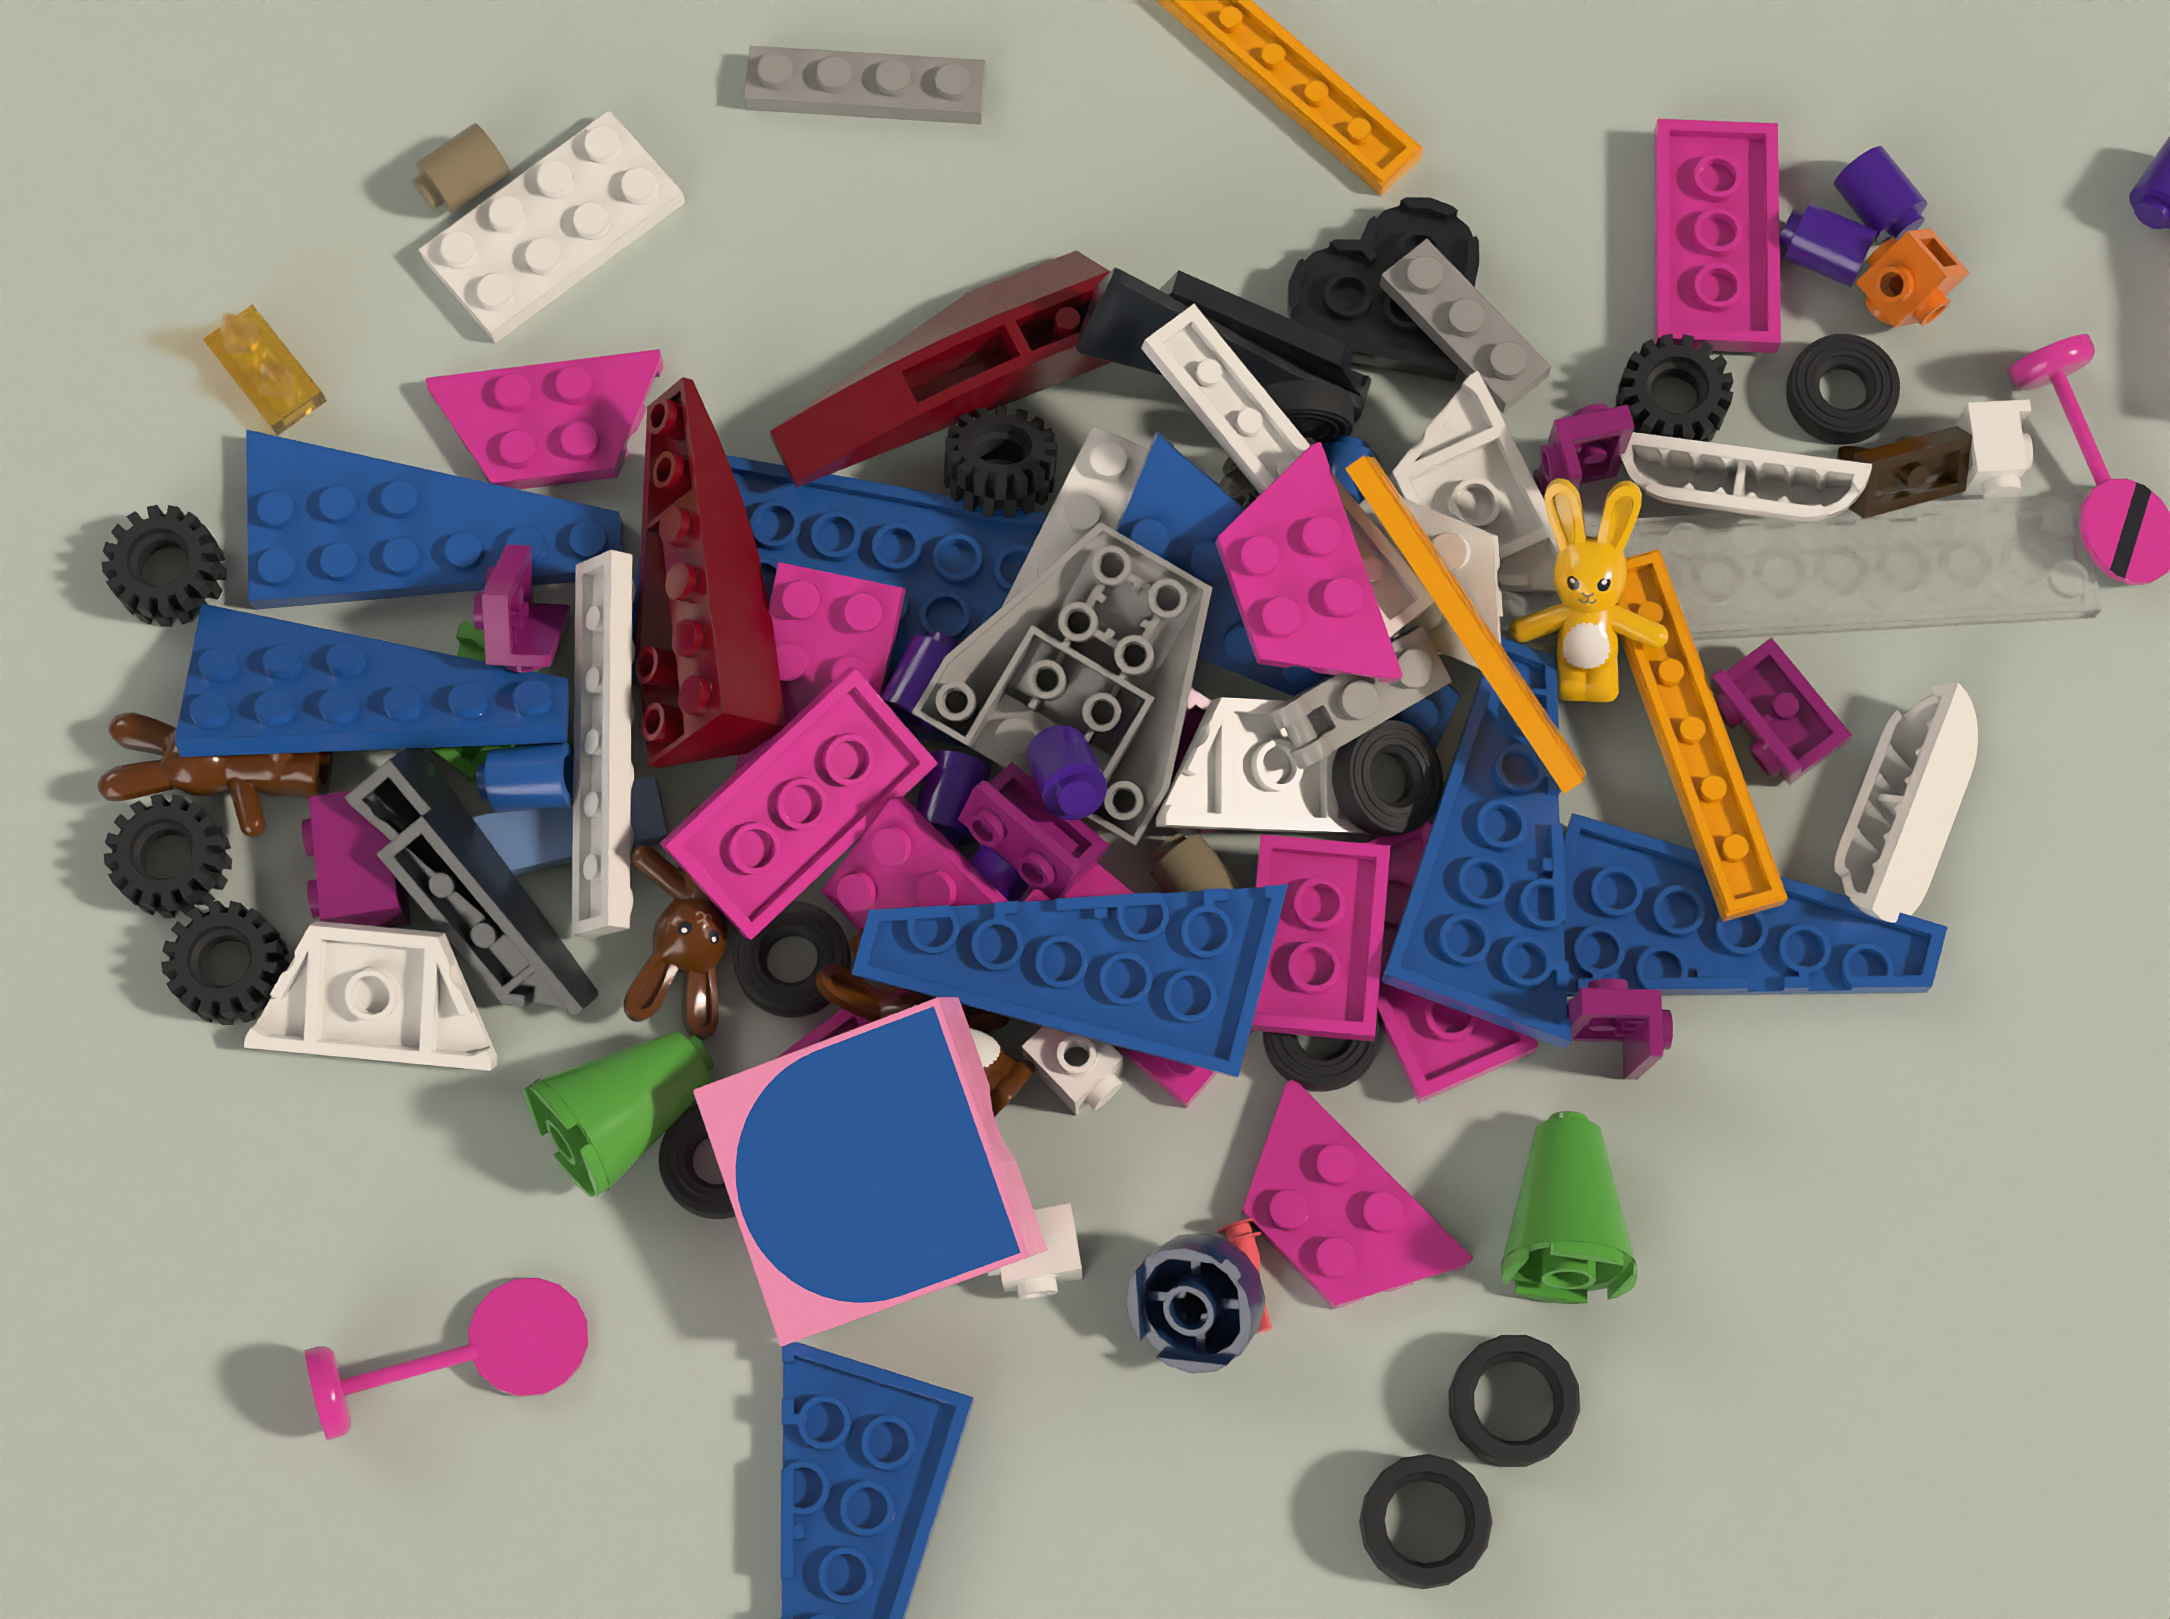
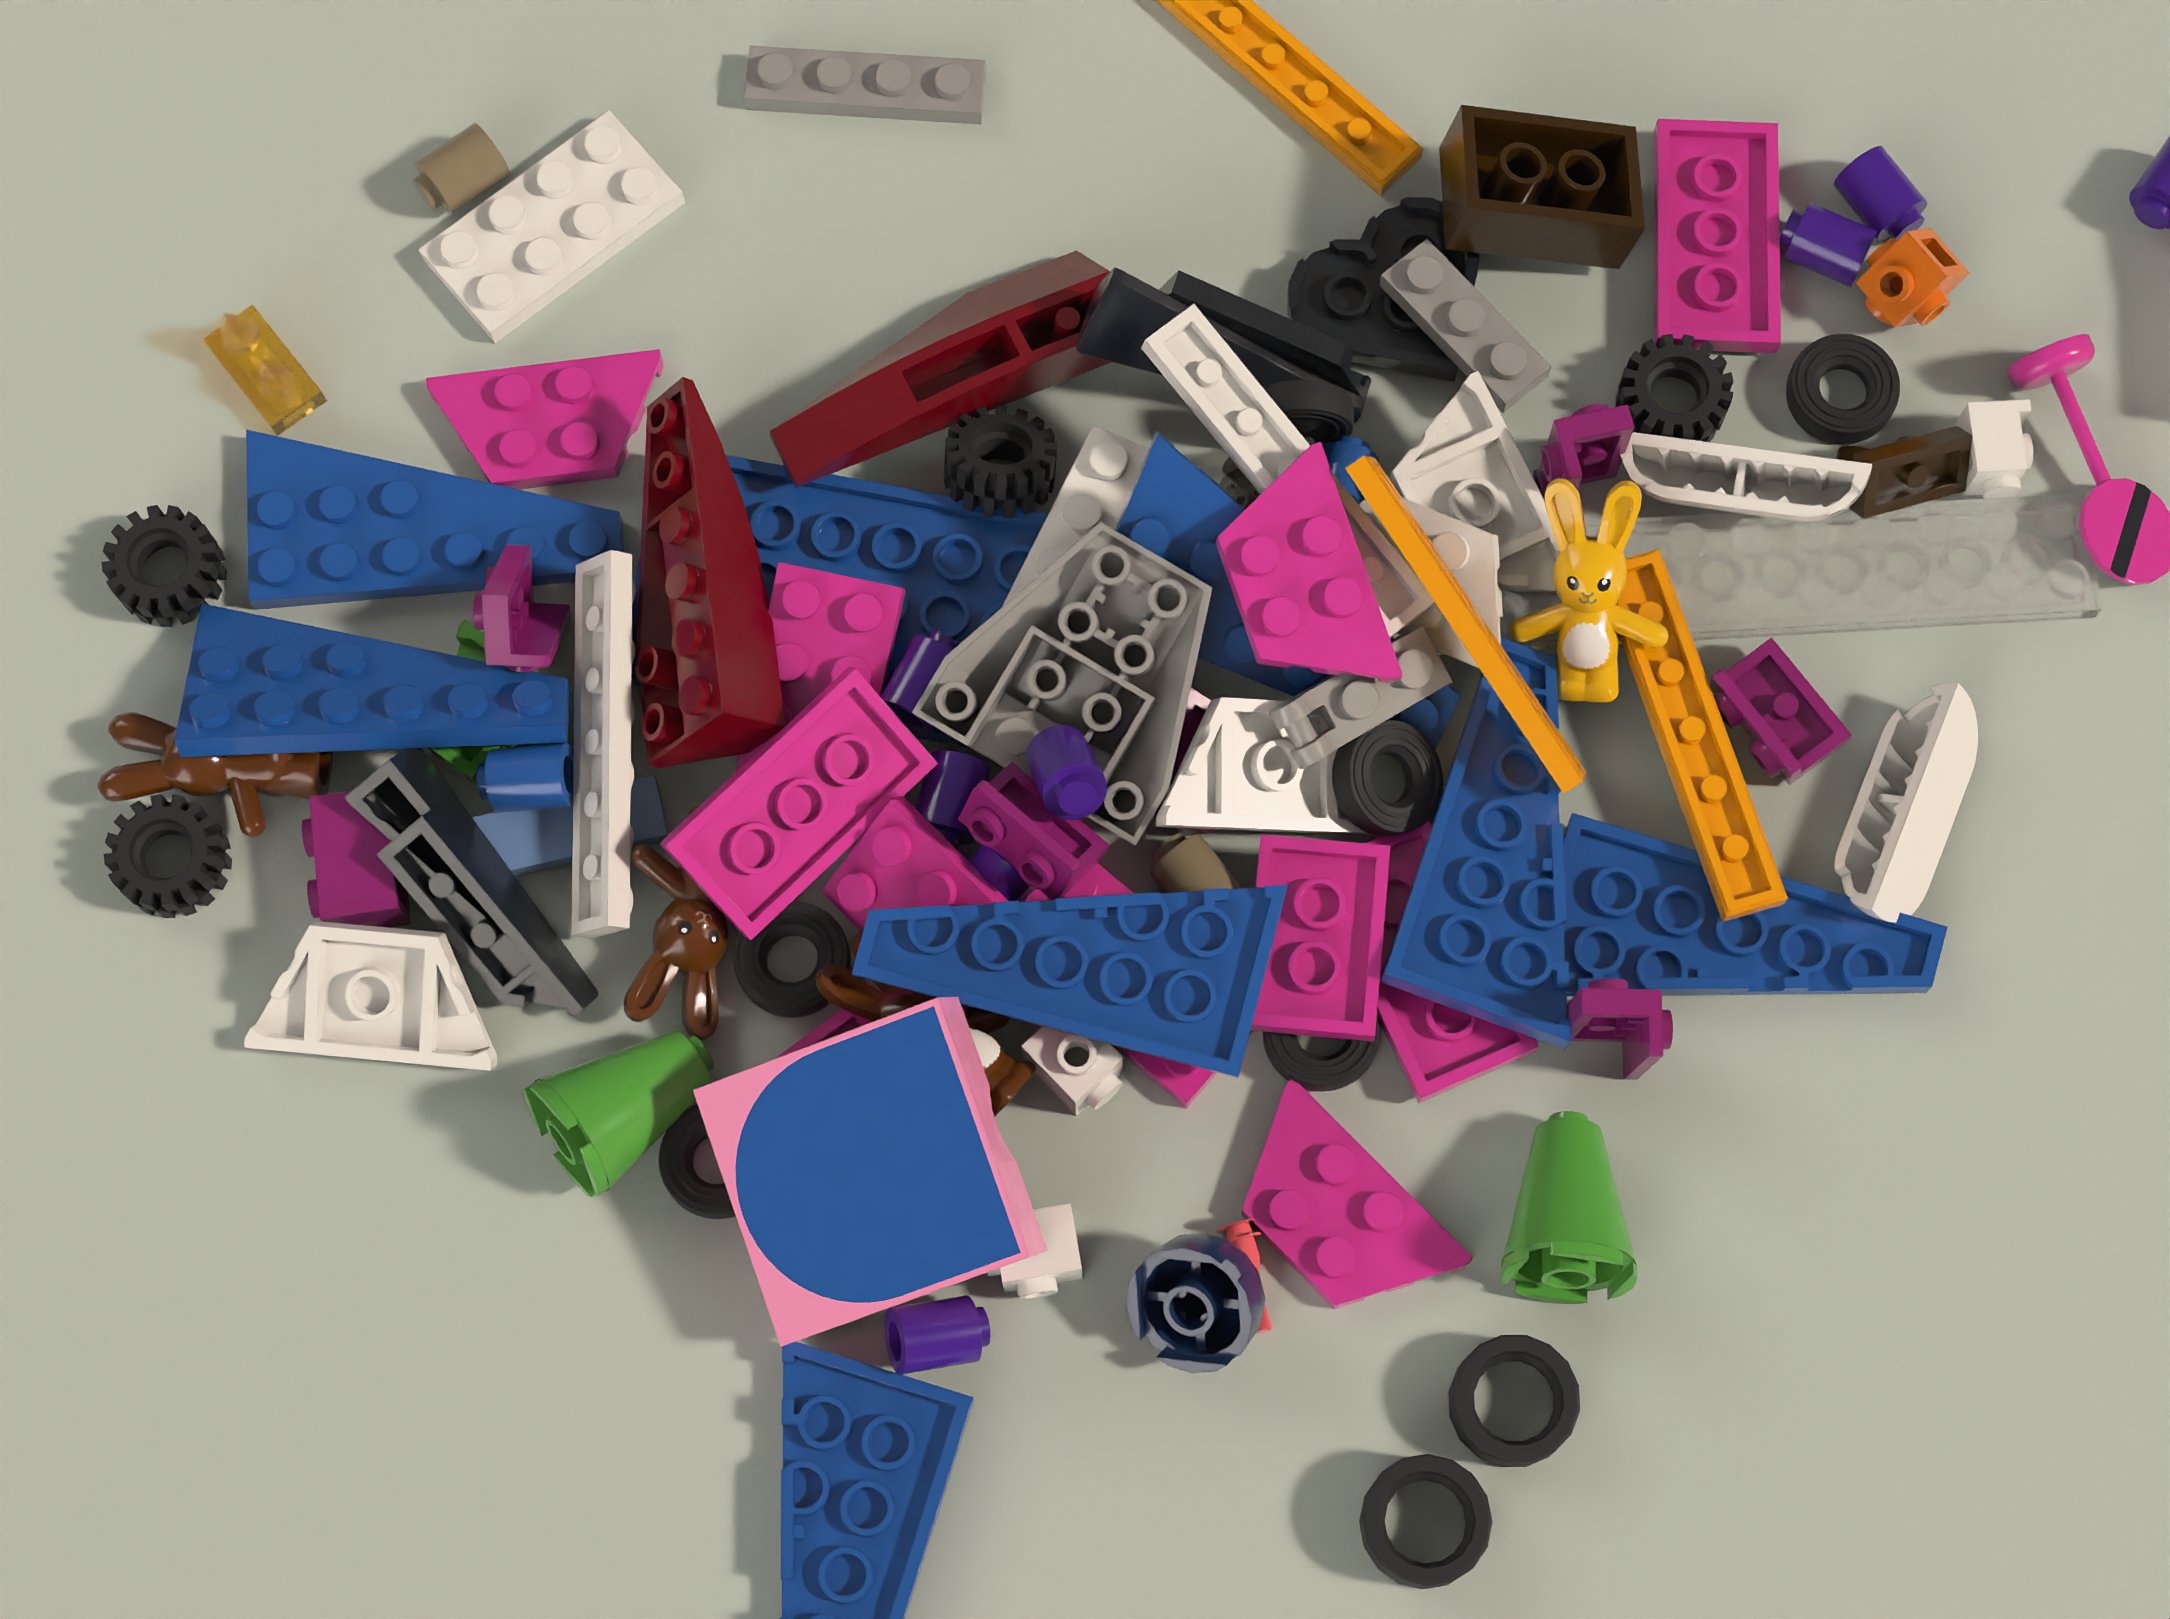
black tyre [161,901,290,1025] -> none
dark pink piece [304,1278,588,1440] -> none
none -> dark purple brick [884,1295,991,1375]
none -> dark brown brick [1439,105,1645,269]

